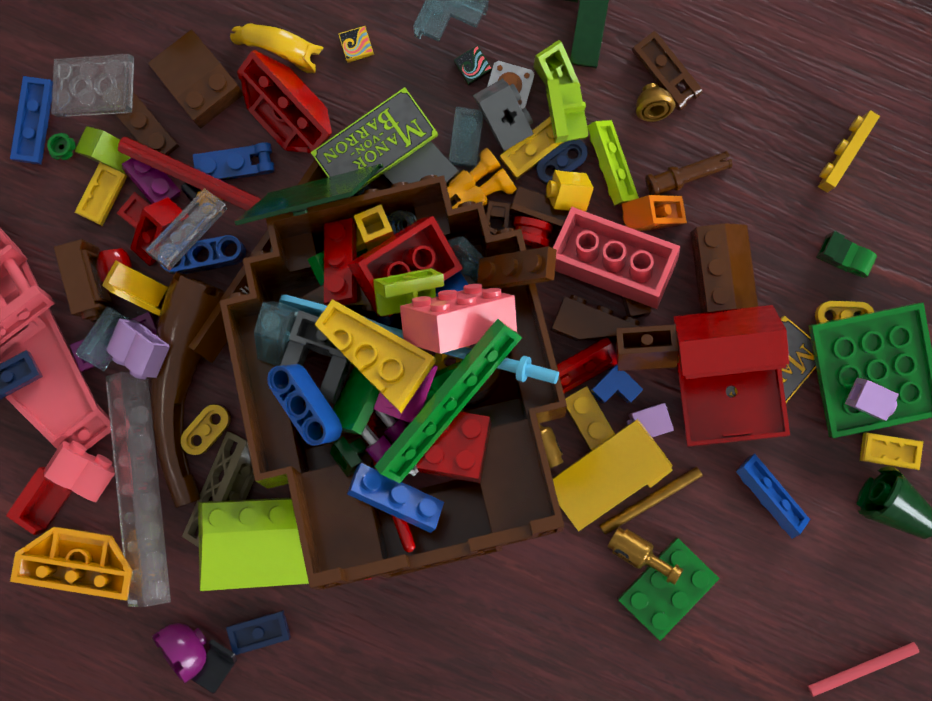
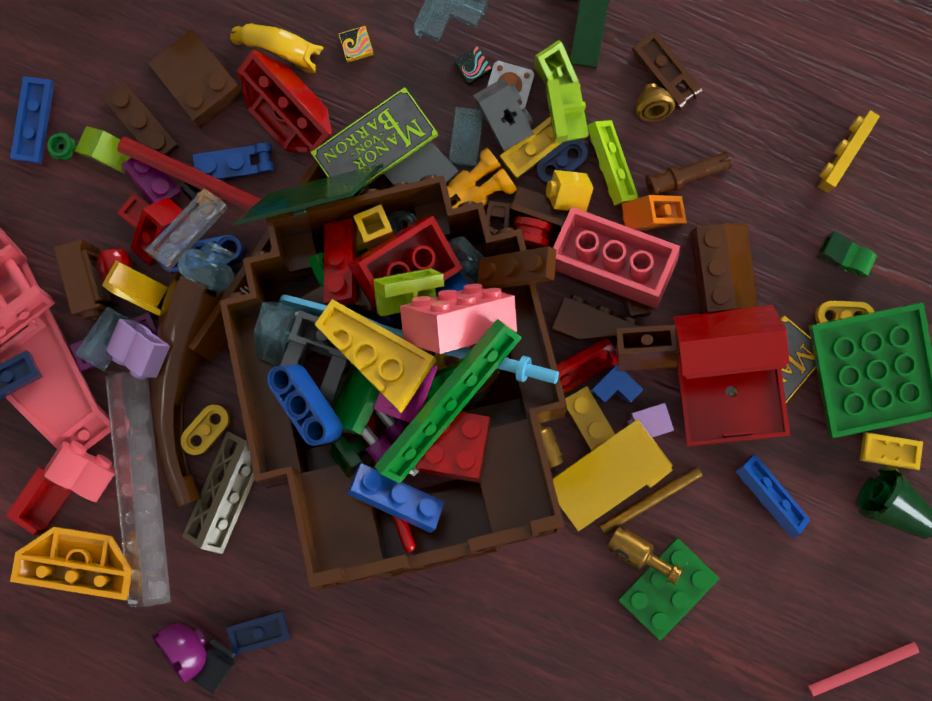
clear plate [51,54,134,117] -> none
yellow plate [74,162,127,226] -> none
lime slope [198,498,309,591] -> none
lavender brick [845,378,899,421] -> none
none -> clear light blue bracket [178,241,235,292]

